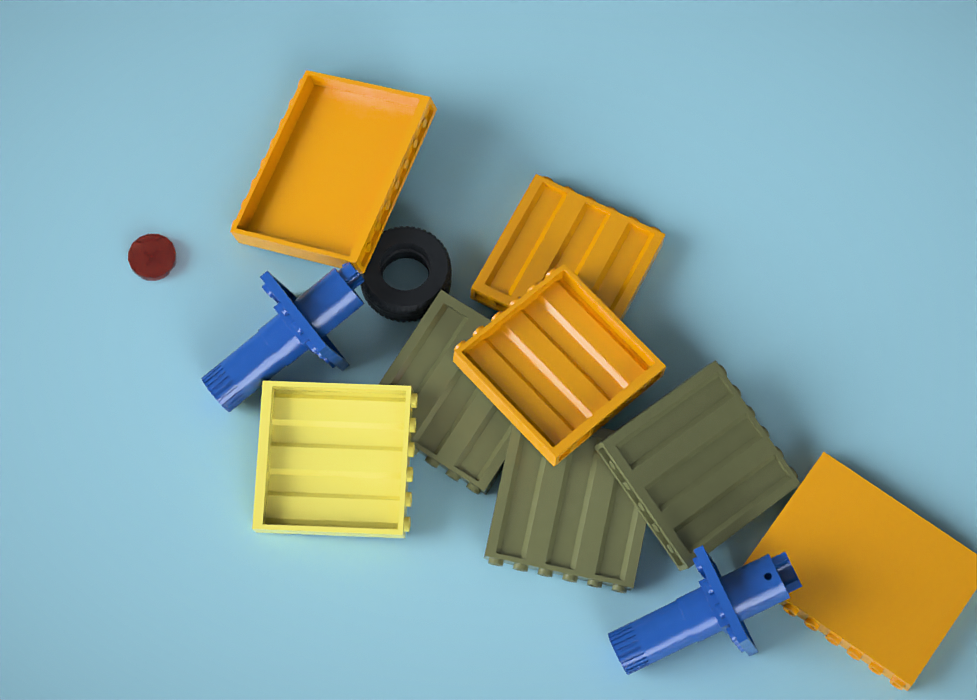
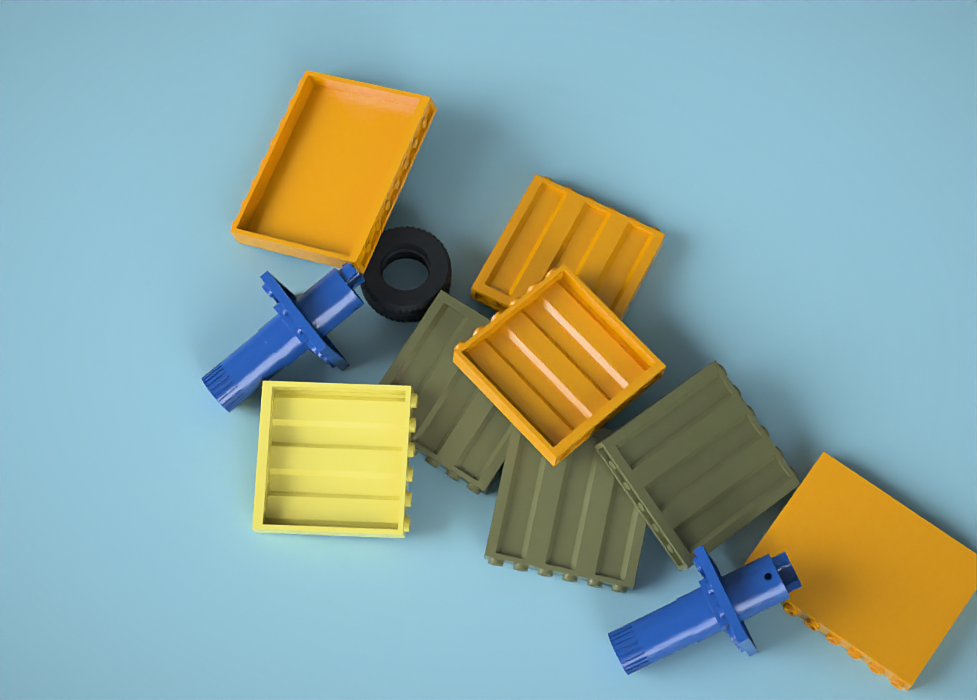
clear red tile [128,234,177,281] -> none

